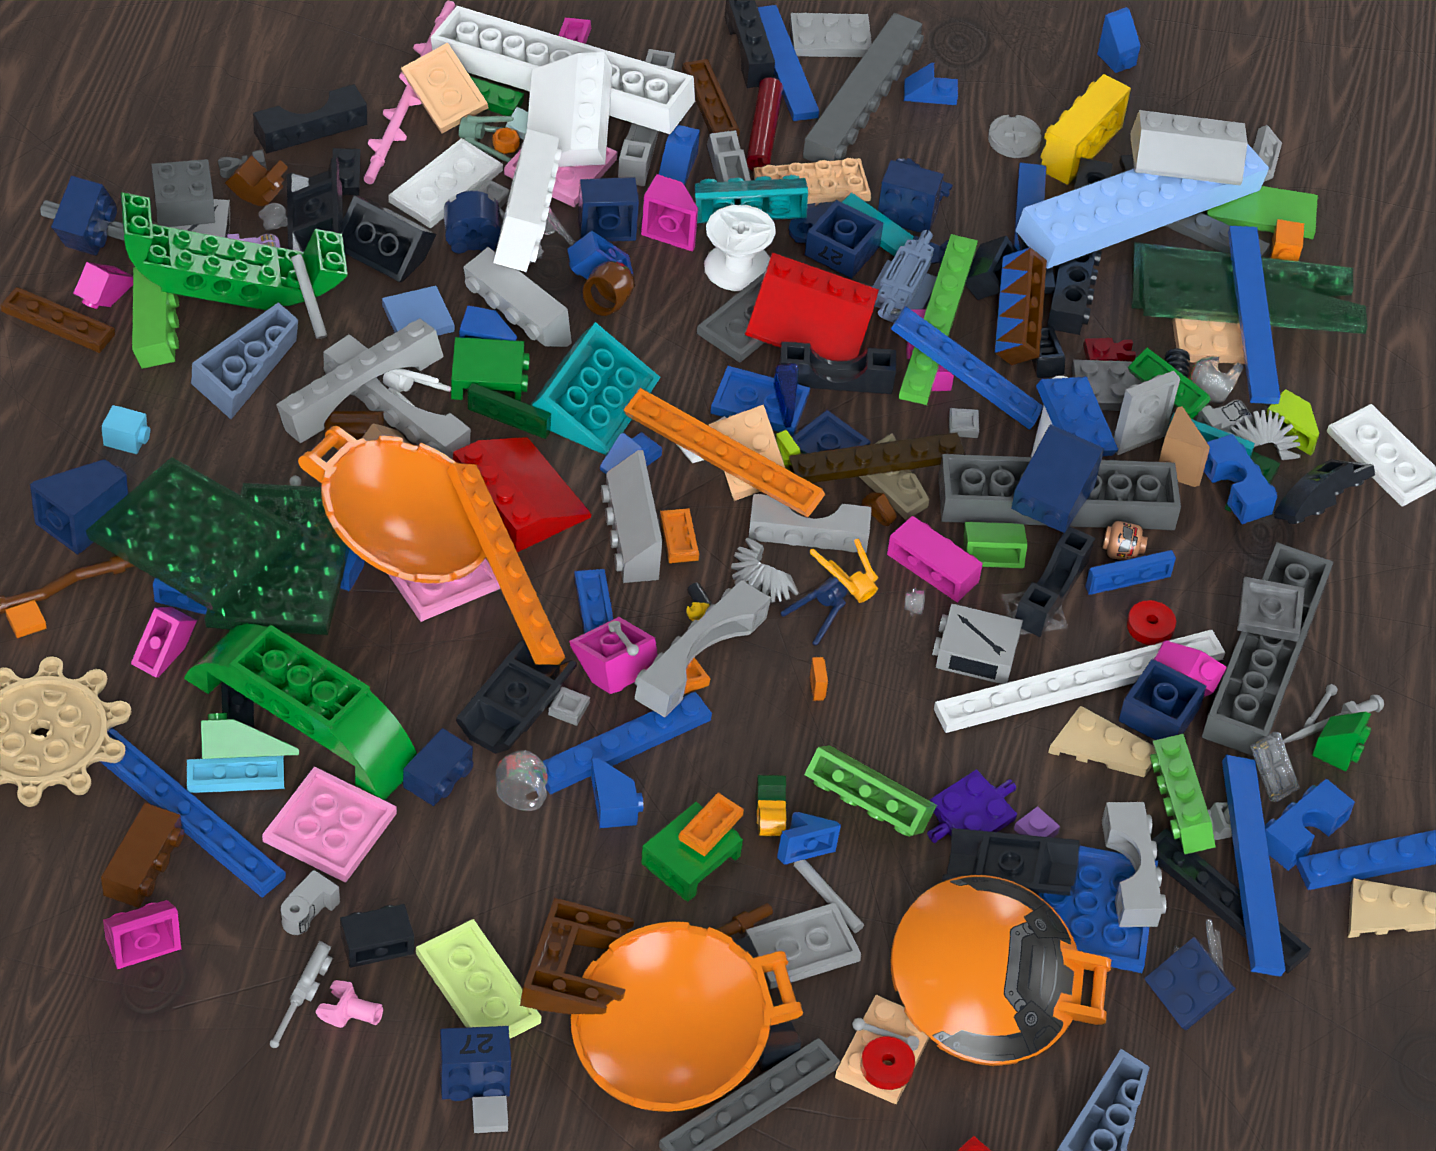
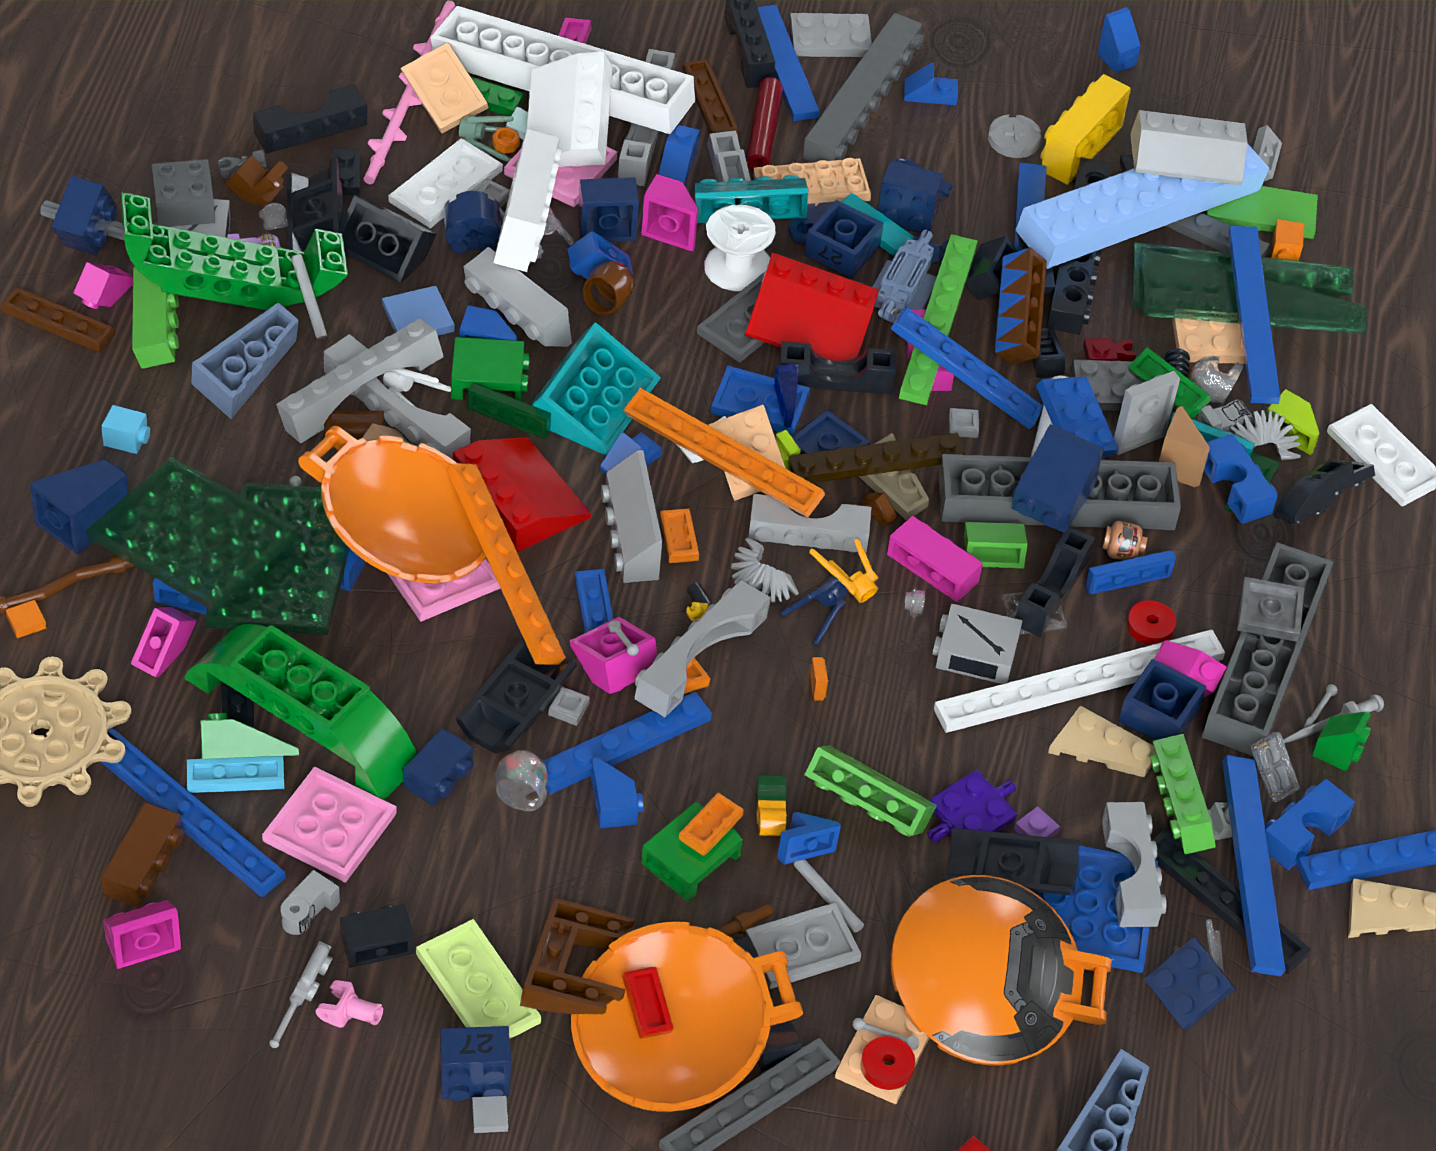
none -> red tile [622,966,674,1039]

